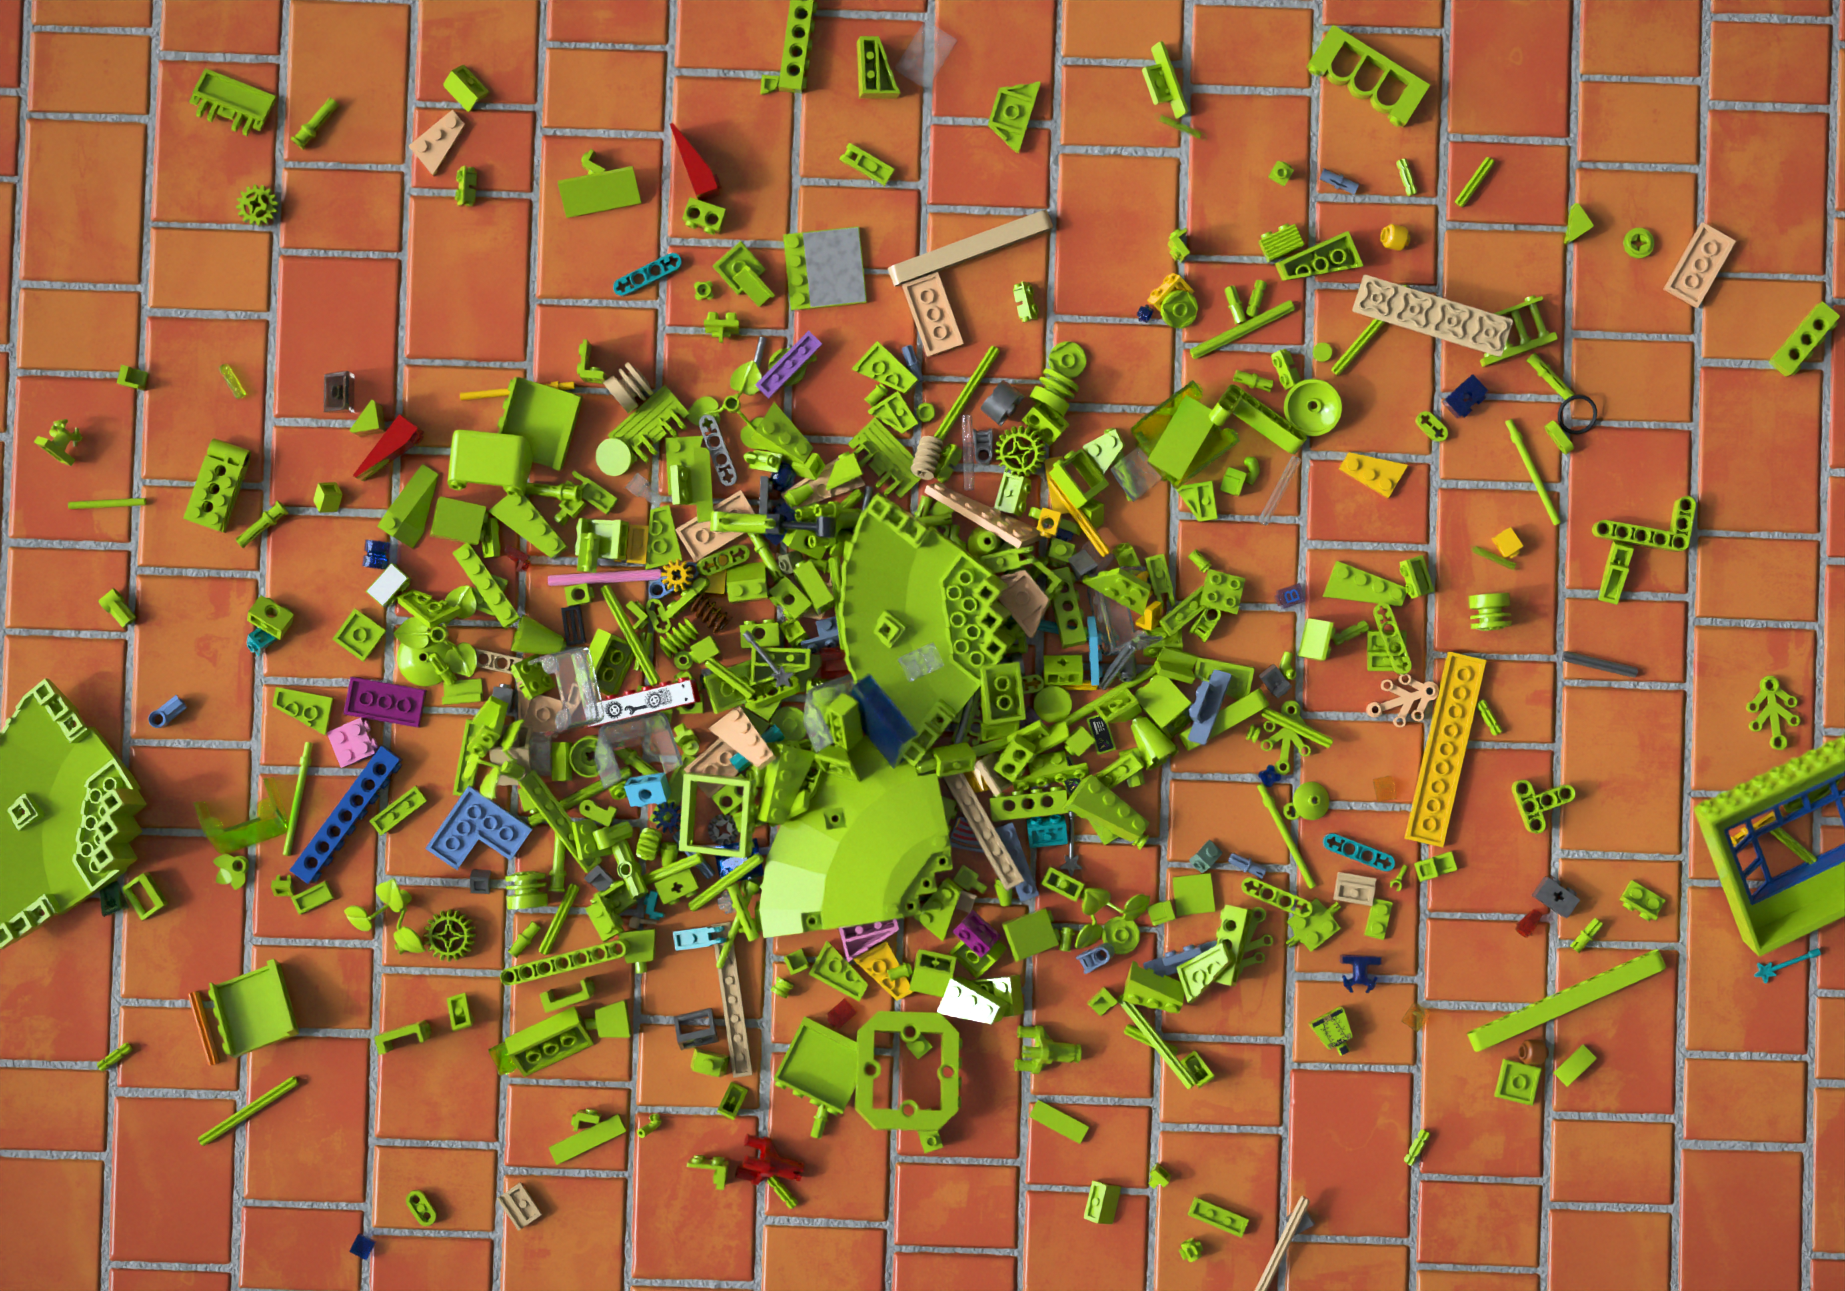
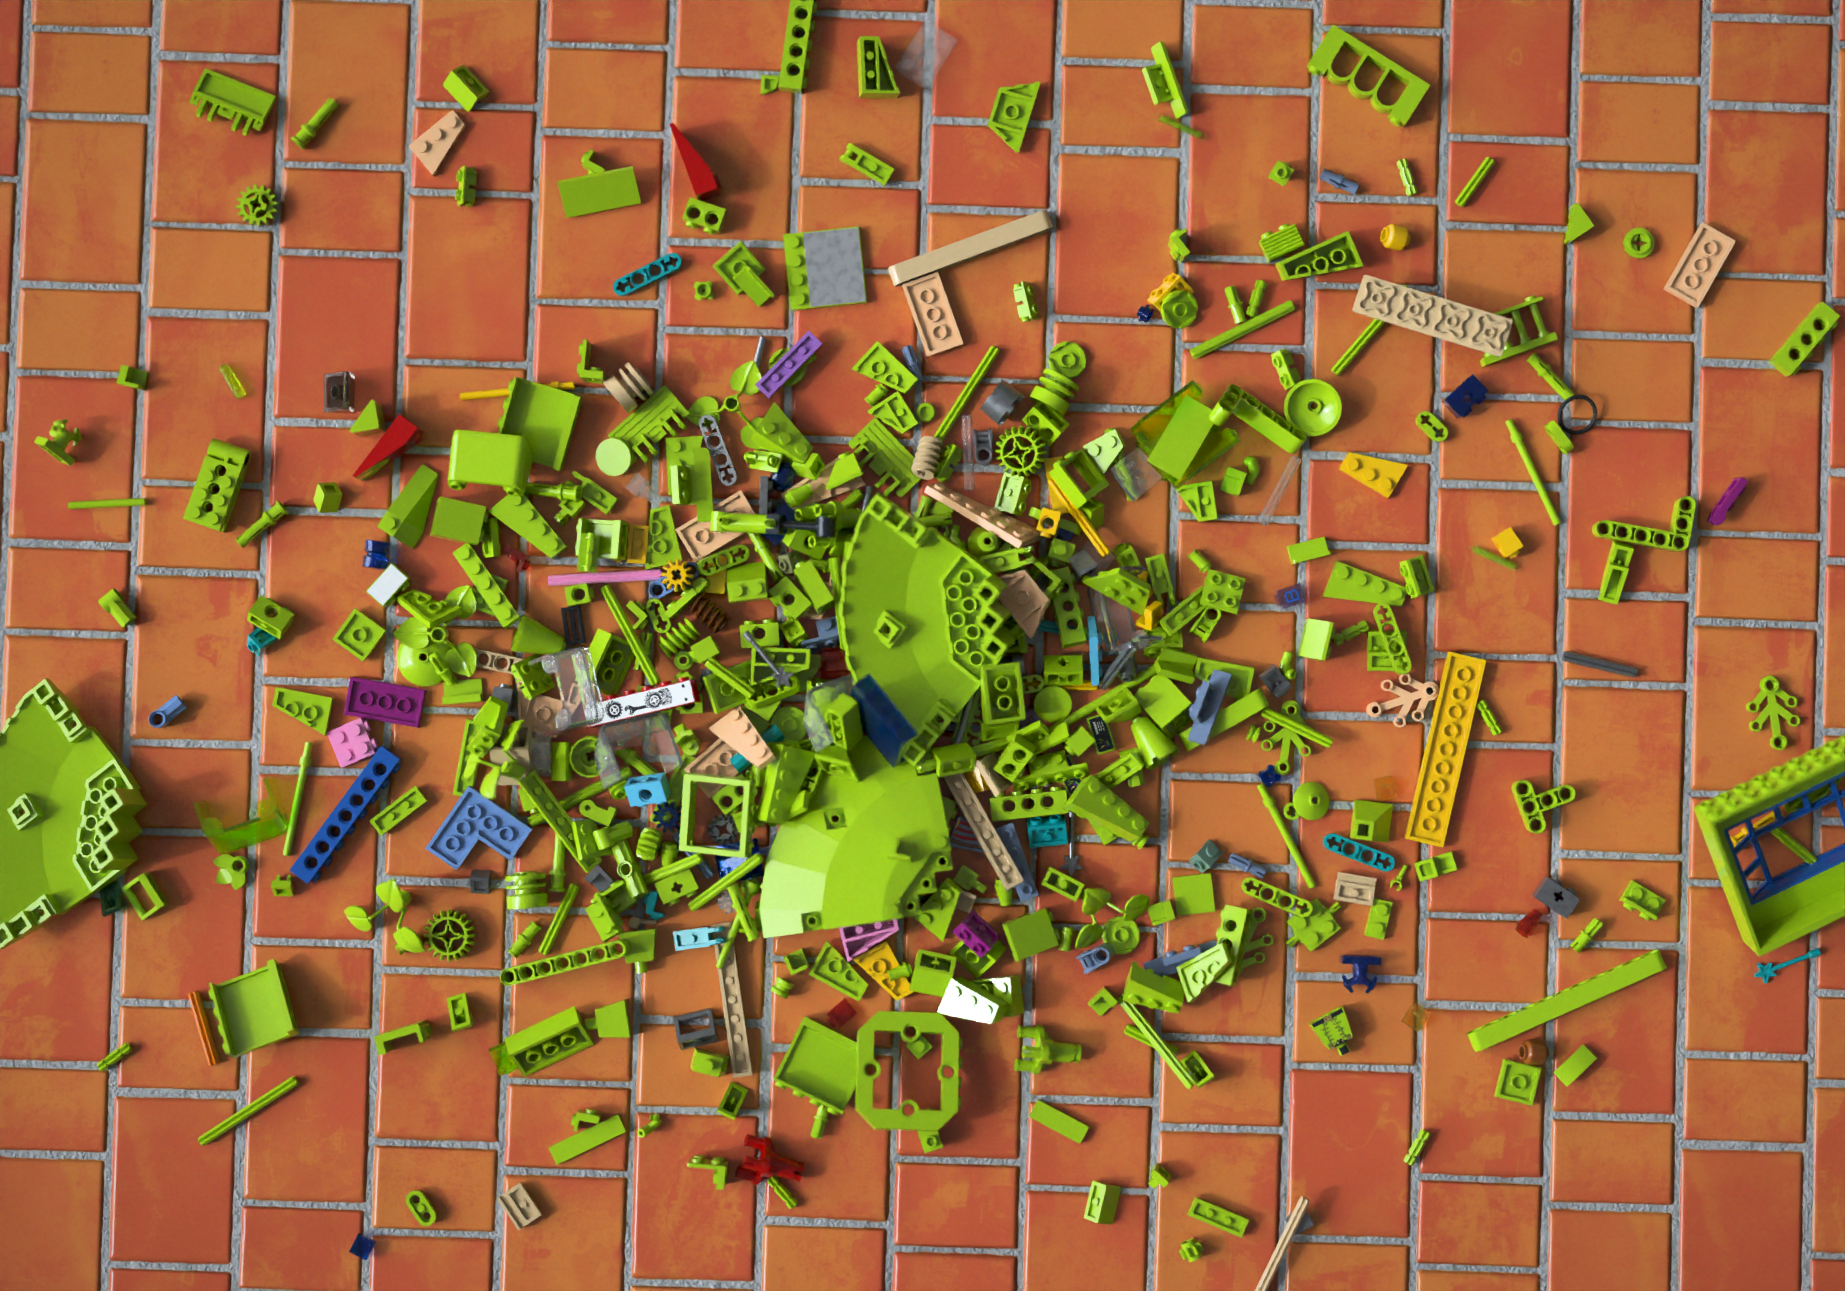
lime tile [291,881,335,915] -> none
lime panel [540,977,596,1013] -> none
lime hips [704,312,740,343] -> none
clear brick [898,642,944,682] -> none
lime pin [1233,369,1273,392] -> none
lime tile [1312,342,1332,362] -> none
lime wheel [1468,593,1512,631] -> none
none -> lime panel [888,837,915,863]
none -> lime panel [1287,536,1331,565]
none -> lime slope [1350,800,1393,843]
none -> magenta hinge [1708,477,1748,525]

